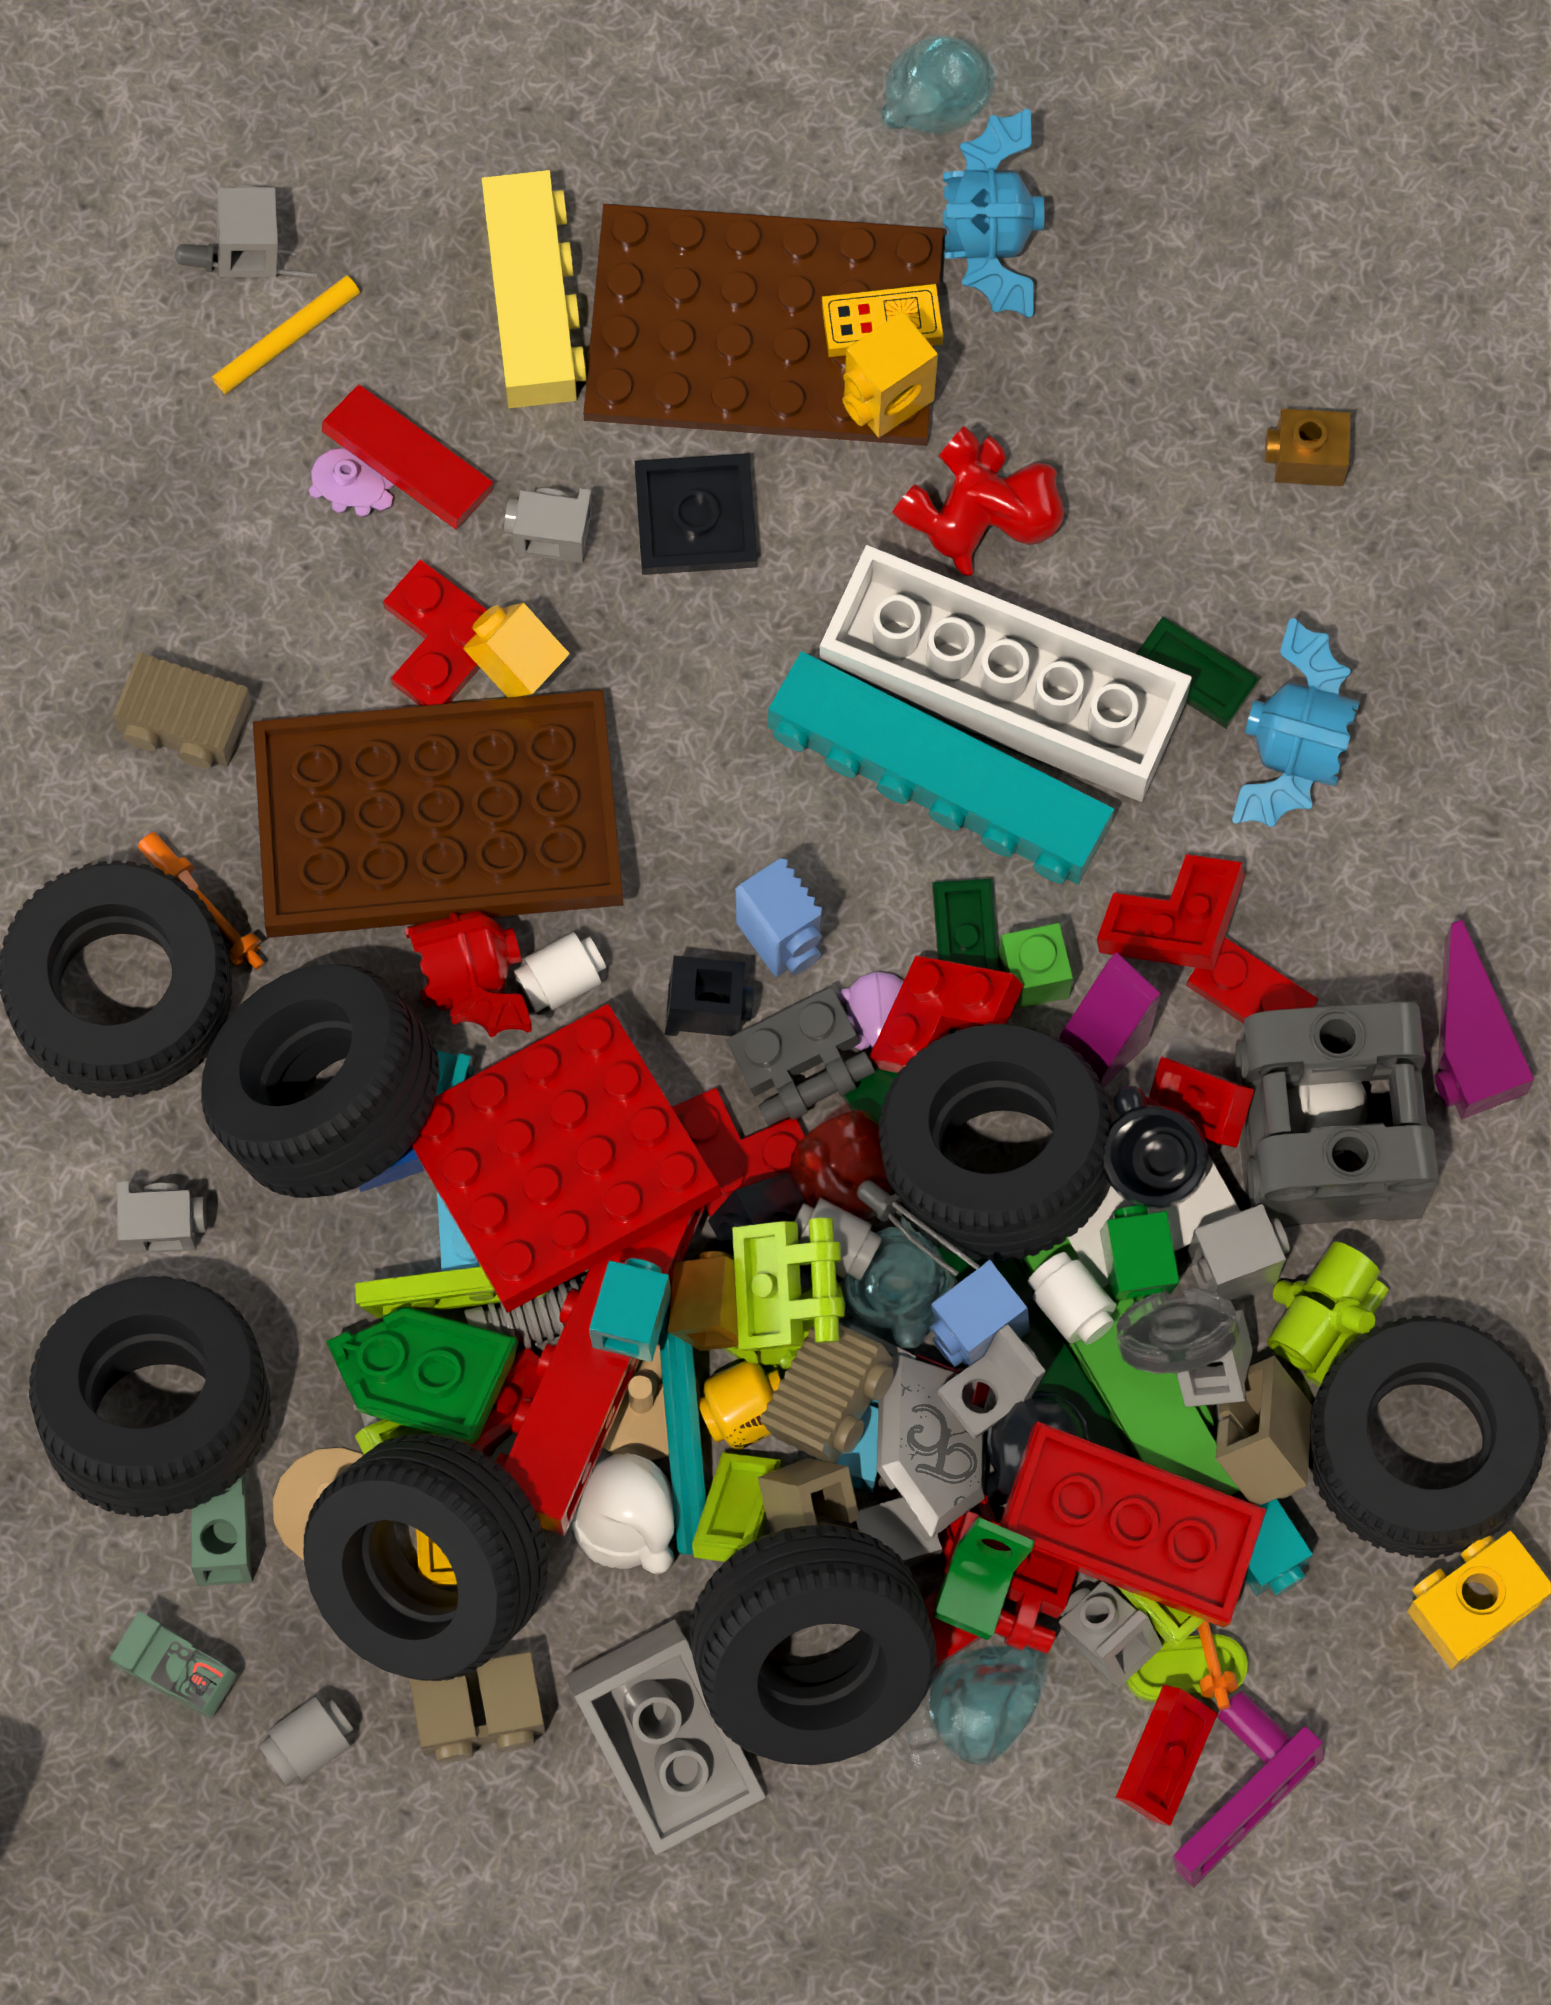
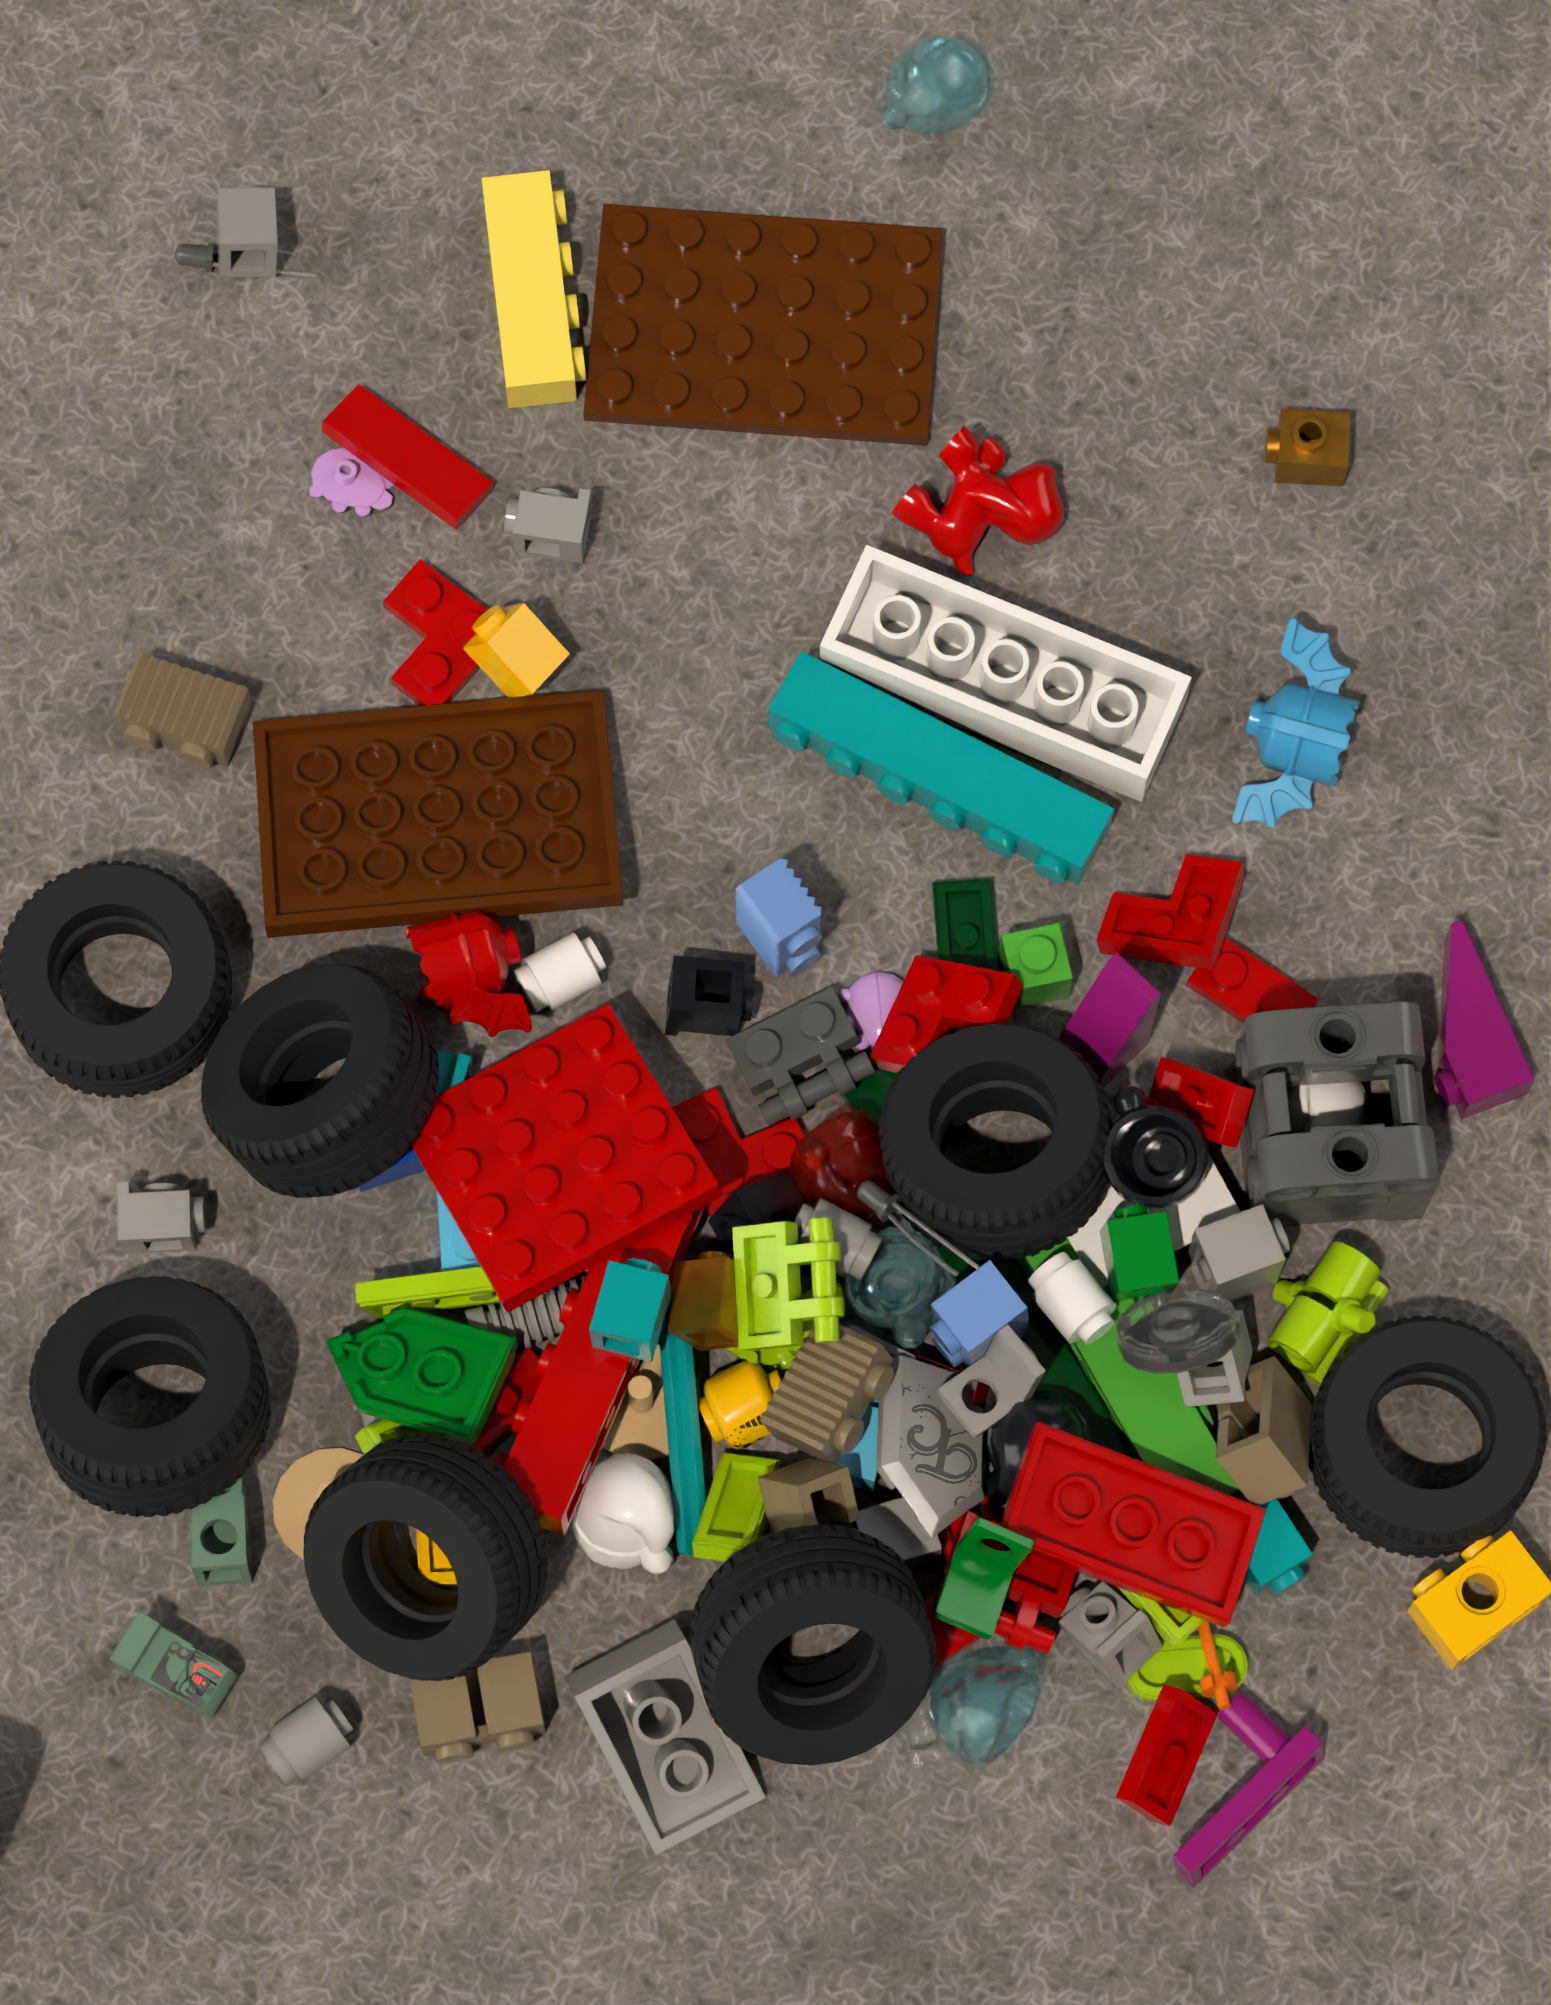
orange piece [137,832,265,970] -> none
yellow piece [211,275,360,395] -> none
black tile [634,453,757,575] -> none
yellow tile [822,284,943,357] -> none
yellow brick [842,311,938,438] -> none
dark azure helmet [942,109,1044,318] -> none
dark green tile [1136,616,1260,729] -> none

